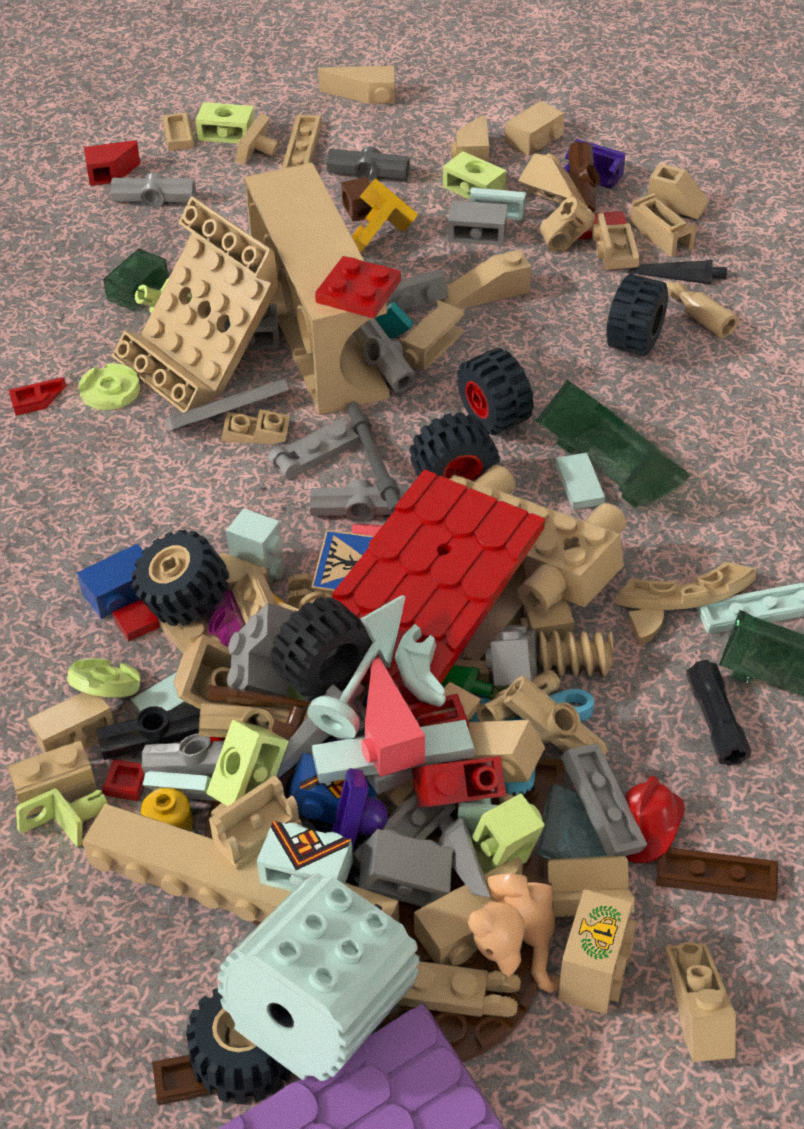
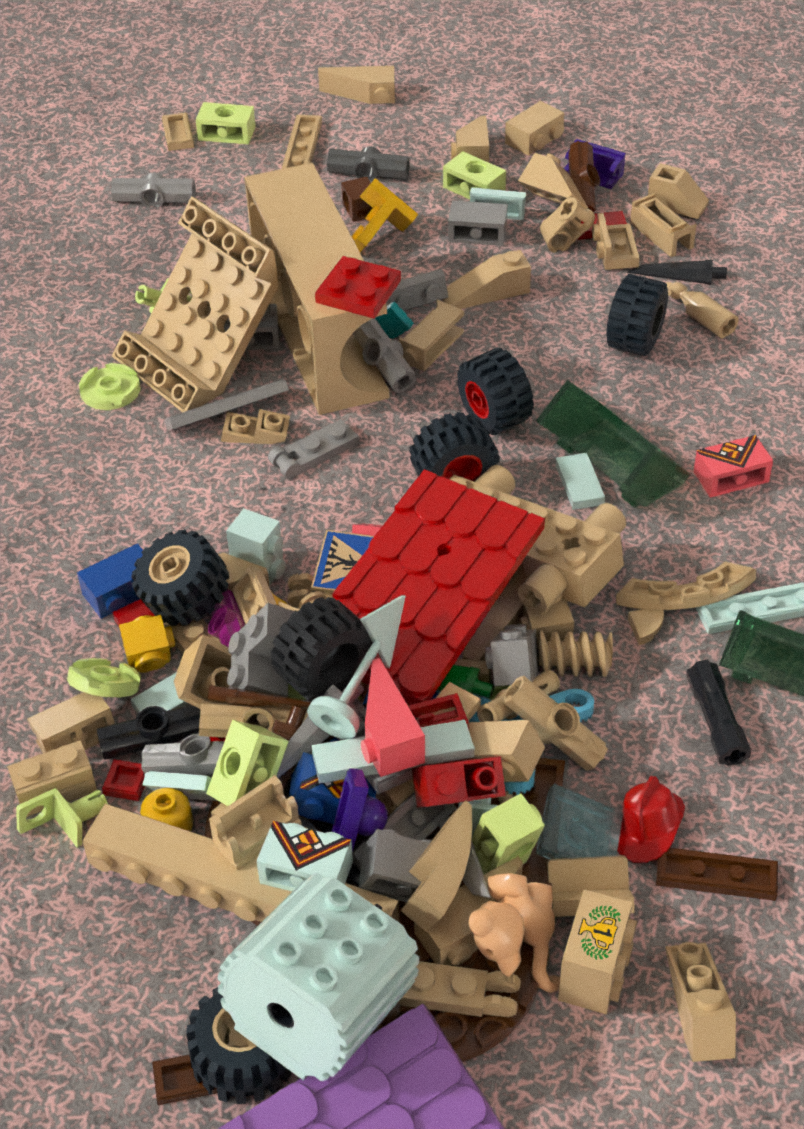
red tile [8,377,66,416] -> none
red slope [84,140,141,186] -> none
clear green brick [103,248,169,311] -> none
tan tile [235,113,279,165] -> none
light grey piece [310,479,409,522] -> none
dark grey bar [347,402,400,513] -> none
light aqua piece [395,624,446,707] -> none
light grey plate [561,743,647,856] -> none
none -> yellow brick [119,615,176,673]
none -> tan slope [401,800,472,932]
none -> coral brick [693,435,773,498]

